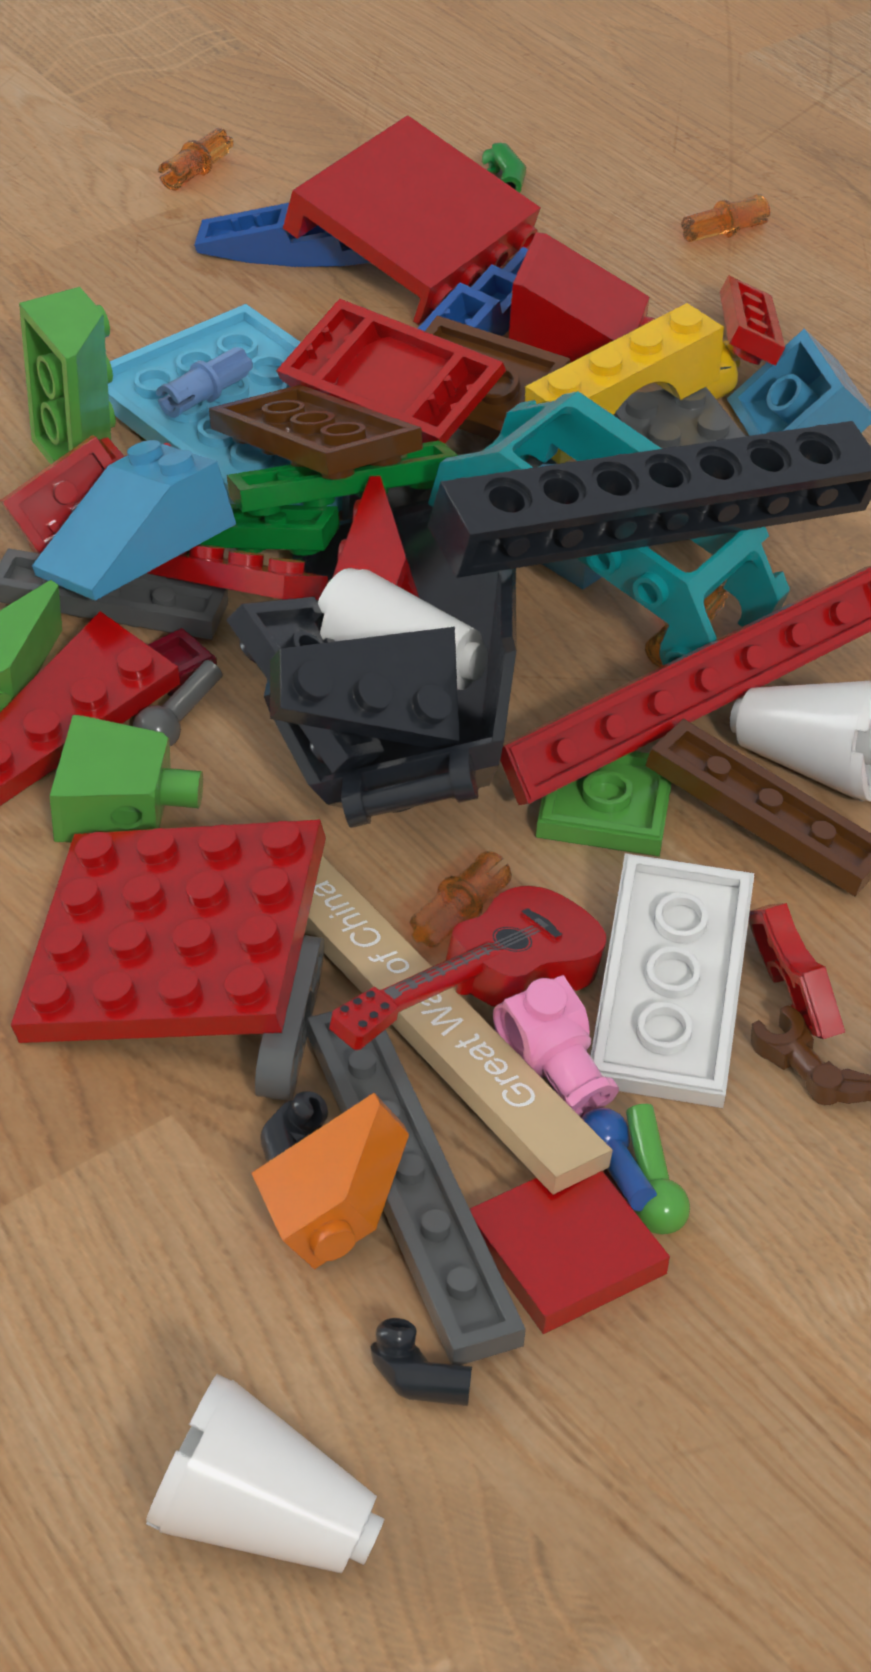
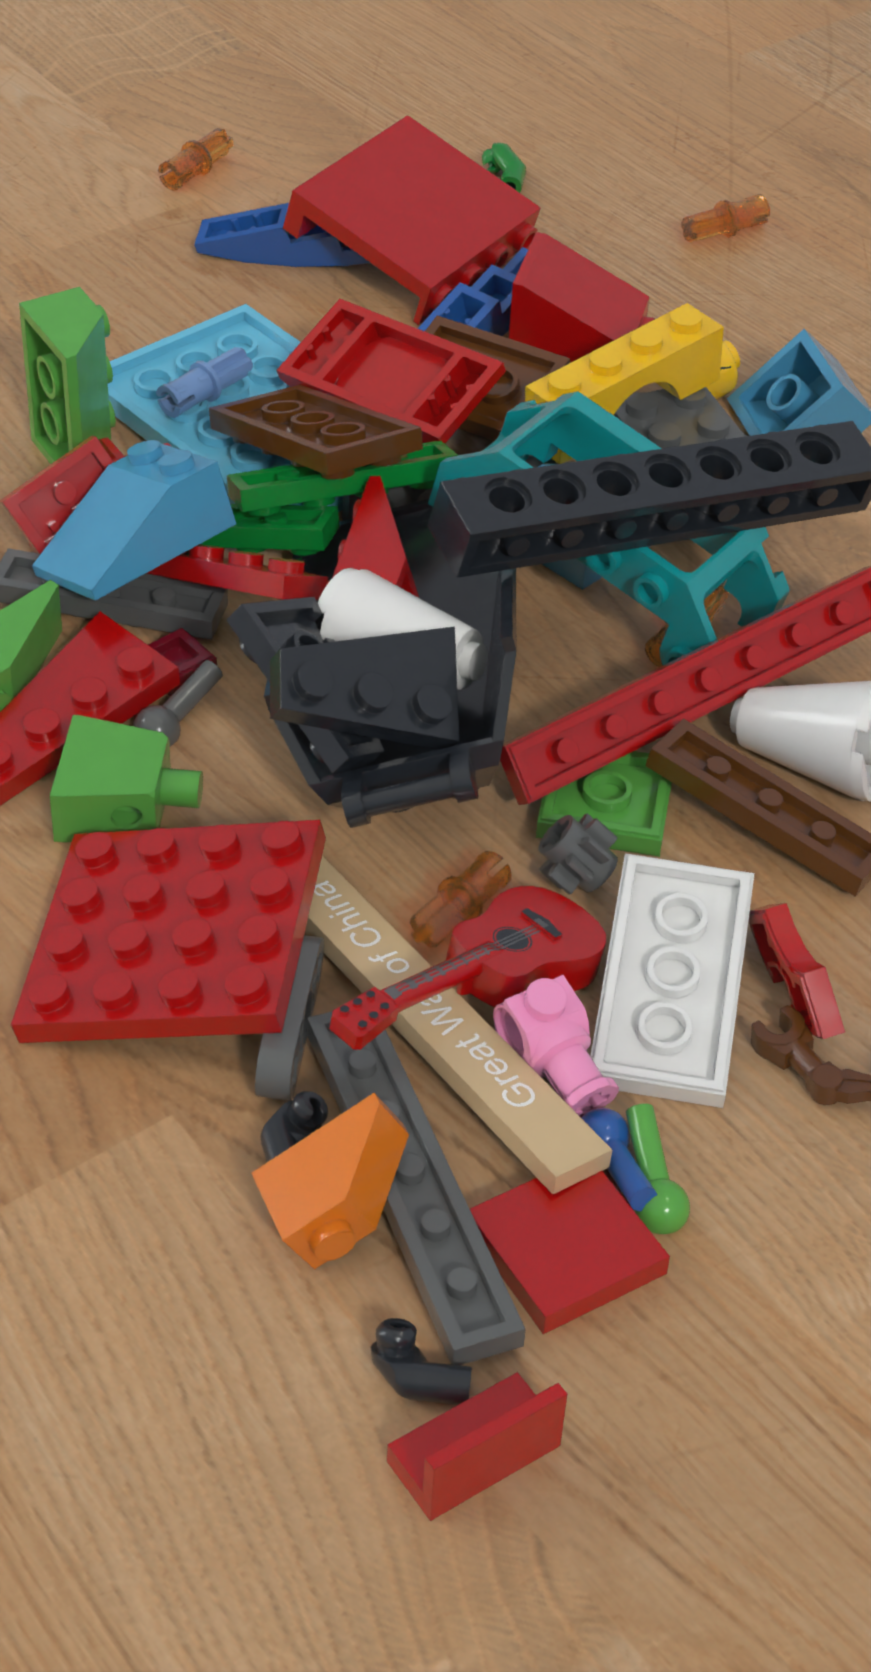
white cone [146,1374,385,1574] -> none
red plate [719,275,785,366] -> none
none -> red panel [387,1372,568,1521]
none -> dark grey gear [538,813,618,895]

